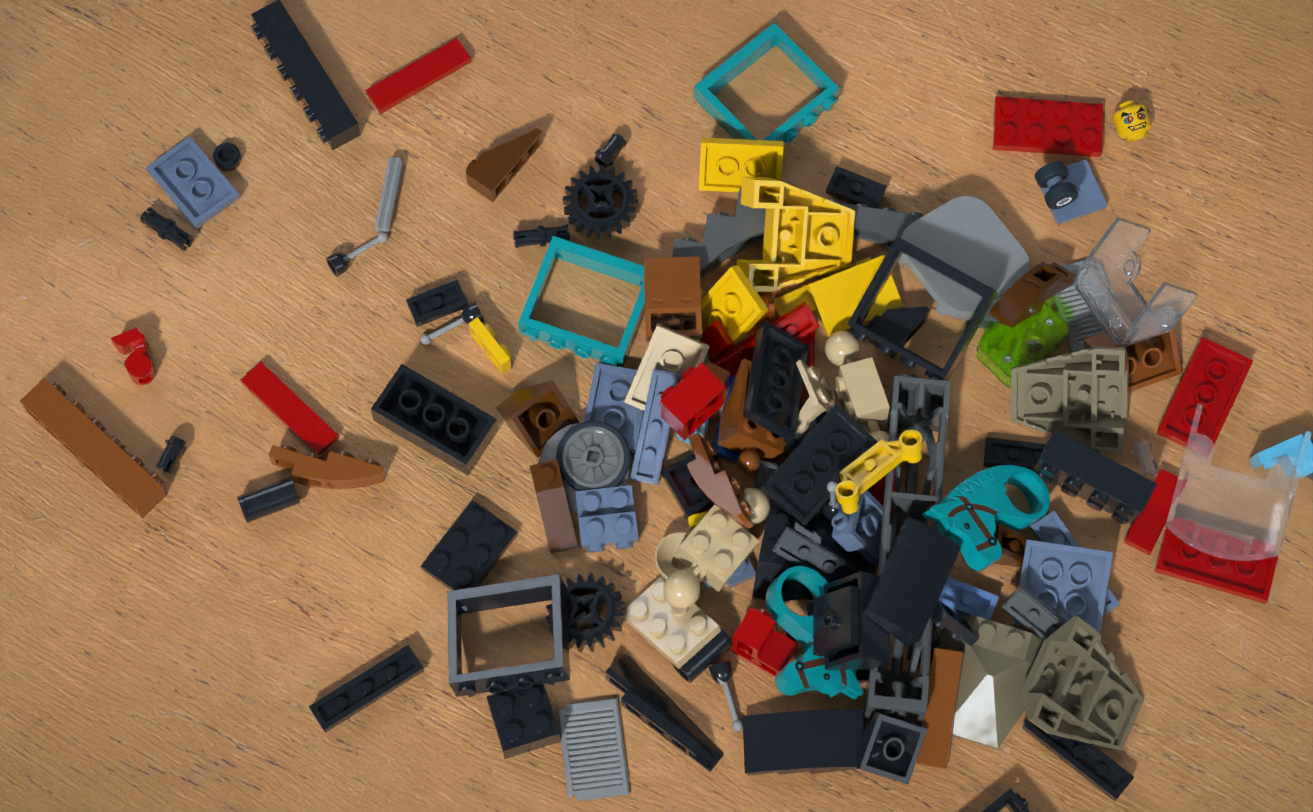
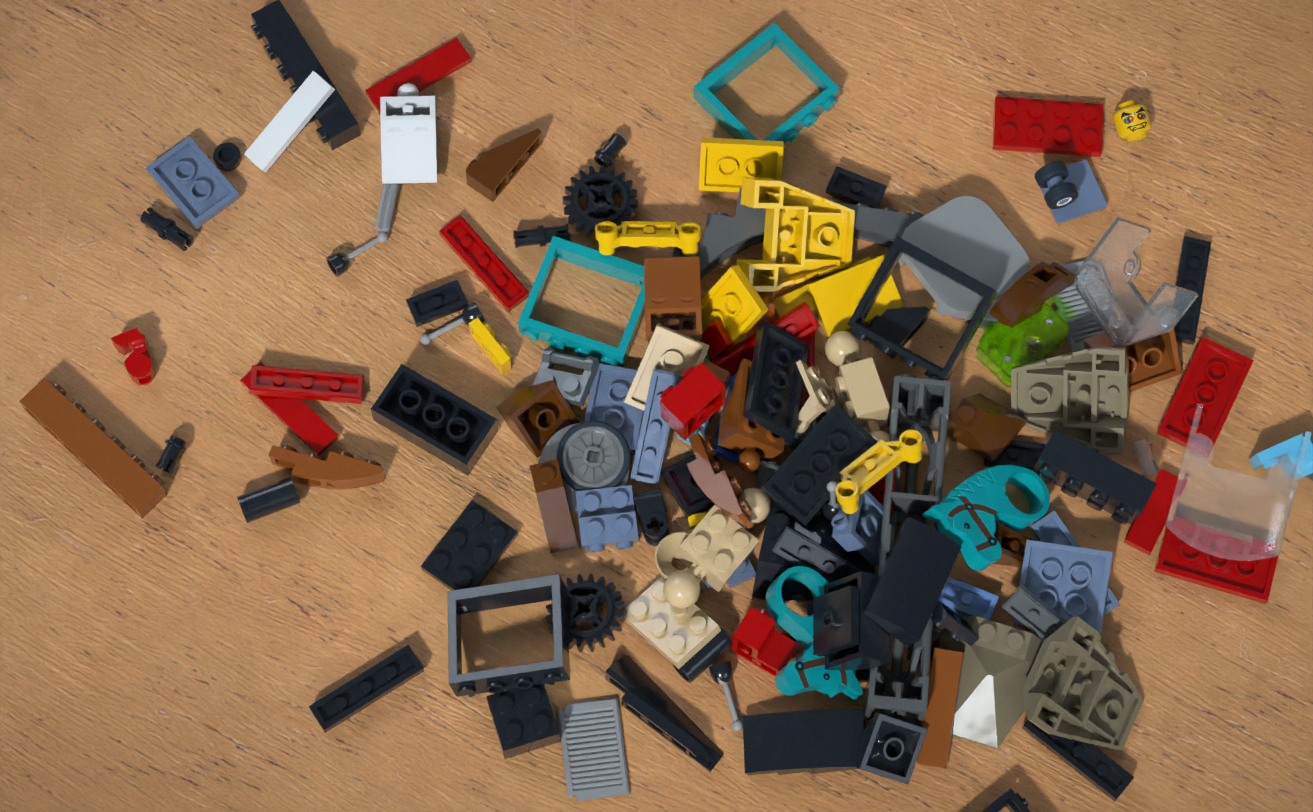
none -> white tile [244,71,335,172]
none -> red tile [249,365,364,404]
none -> white slope [380,83,437,184]
none -> red tile [439,215,530,313]
none -> dark grey plate [533,347,599,407]
none -> yellow plate [595,221,701,256]
none -> black piece [633,488,669,546]
none -> reddish brown slope [947,393,1026,463]
none -> black tile [1169,236,1211,345]

